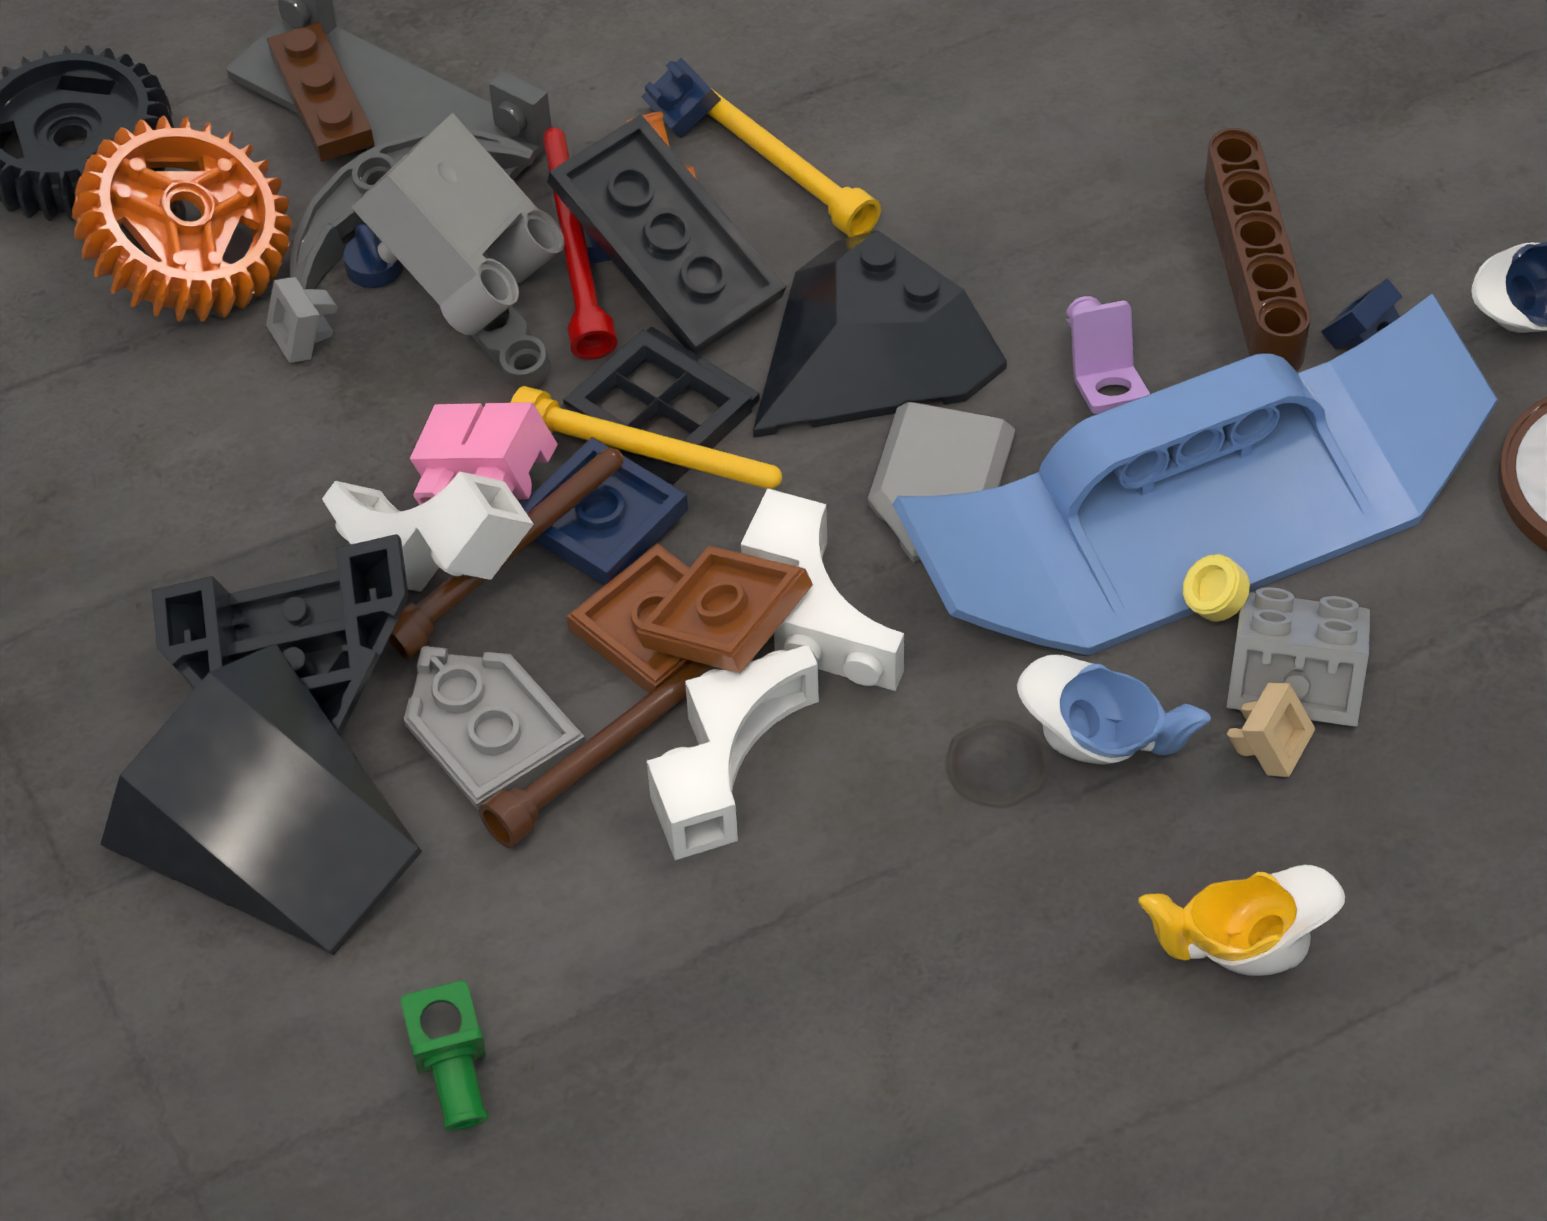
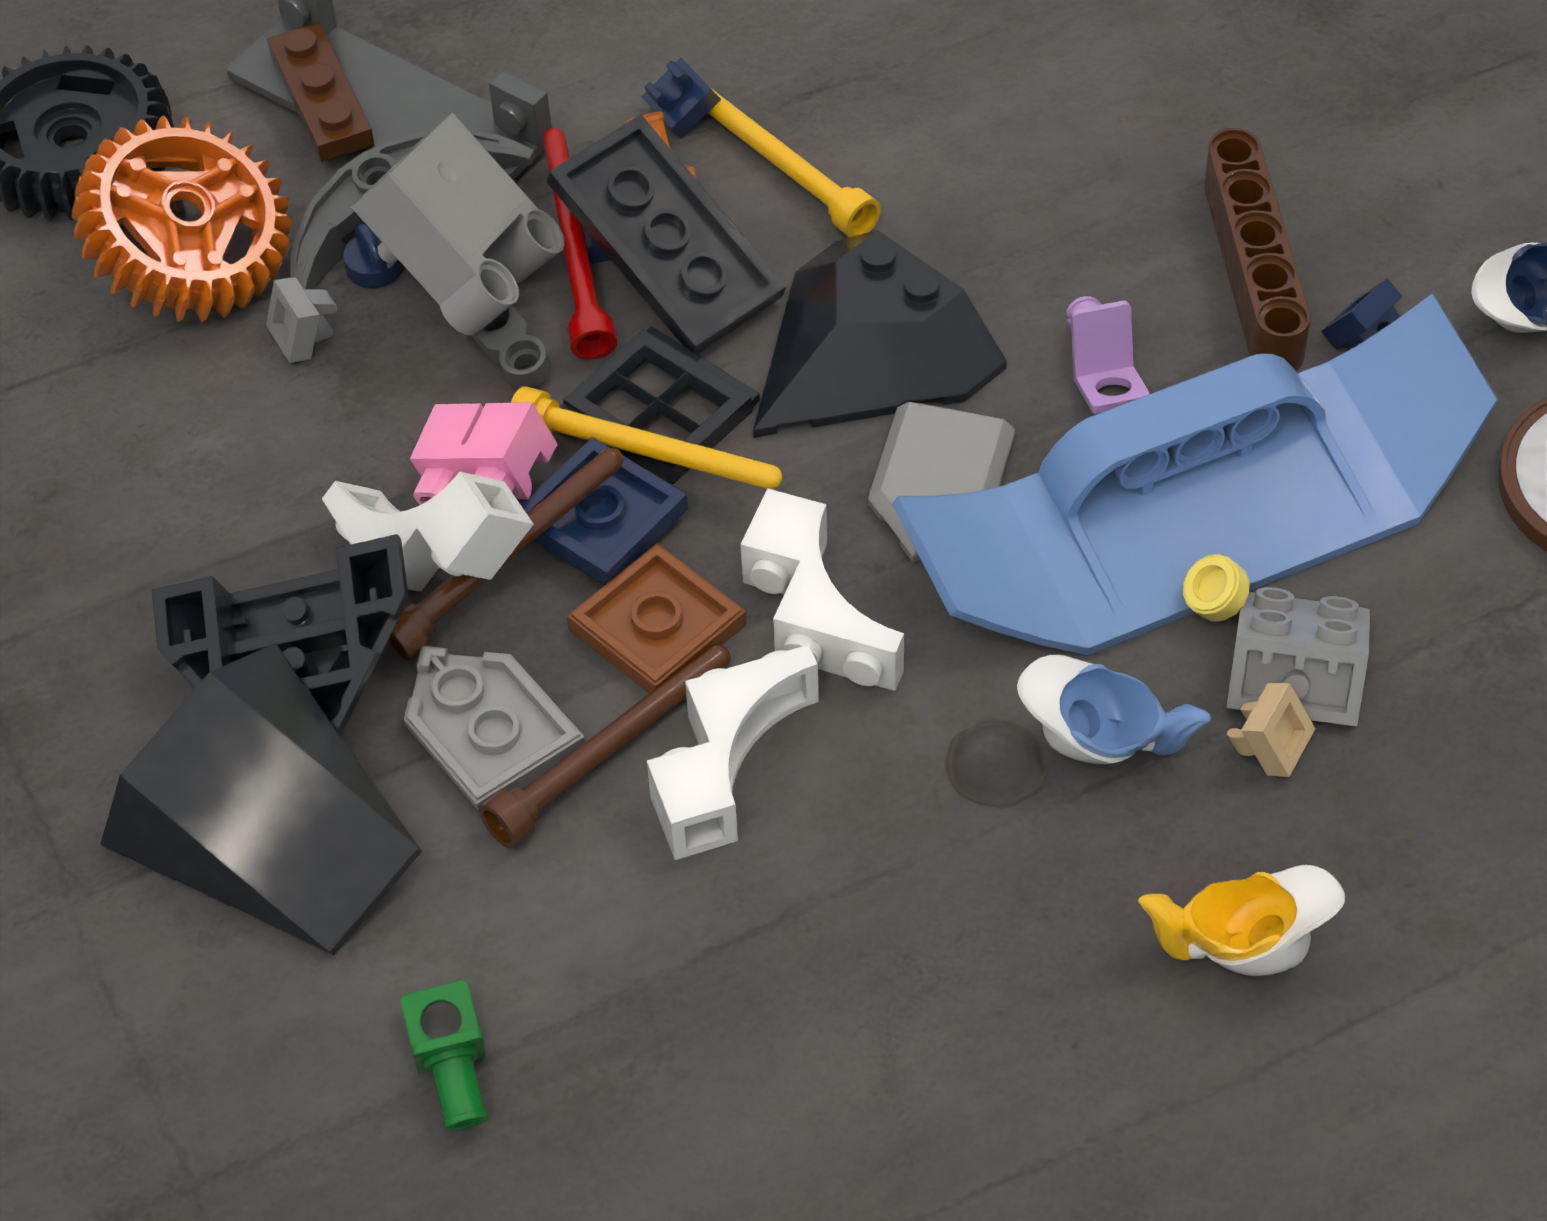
dark orange tile [636,546,813,674] -> none

